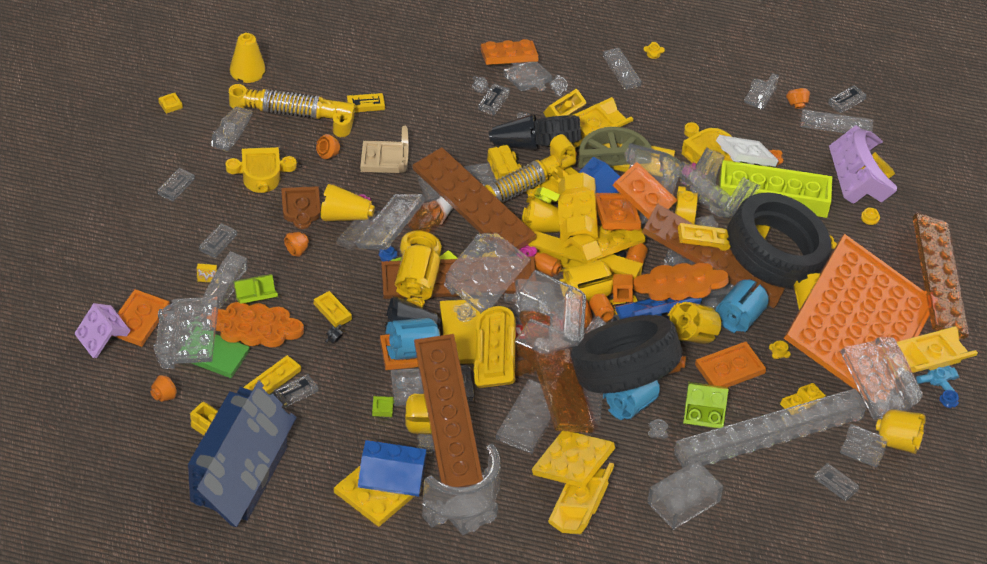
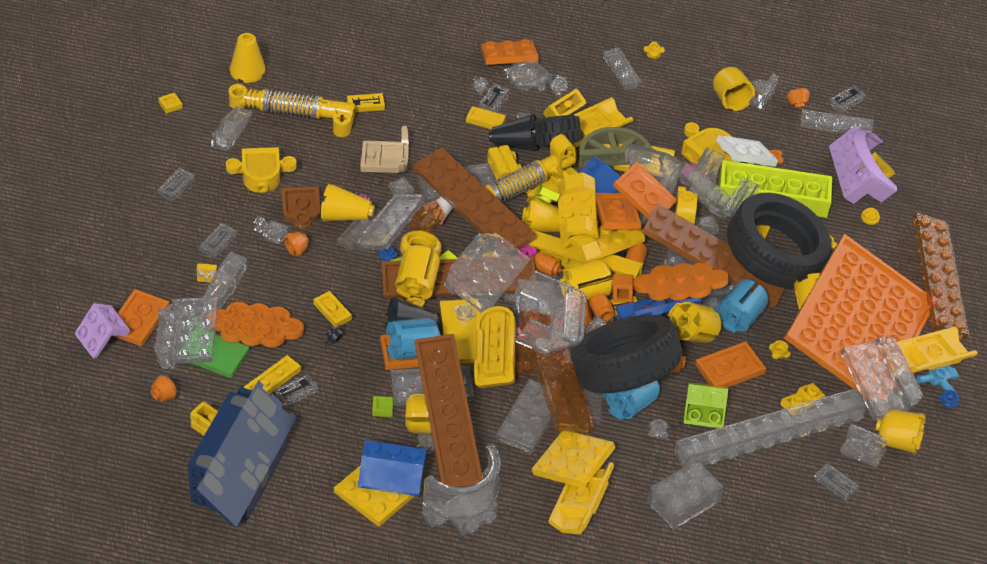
lime panel [233,274,278,304] -> none
orange cone [316,134,340,159] -> none
yellow plate [678,223,730,251] -> none
none -> clear plate [254,217,289,244]
none -> clear plate [388,177,414,200]
none -> yellow tile [466,106,506,129]
none -> yellow cylinder [713,67,755,111]

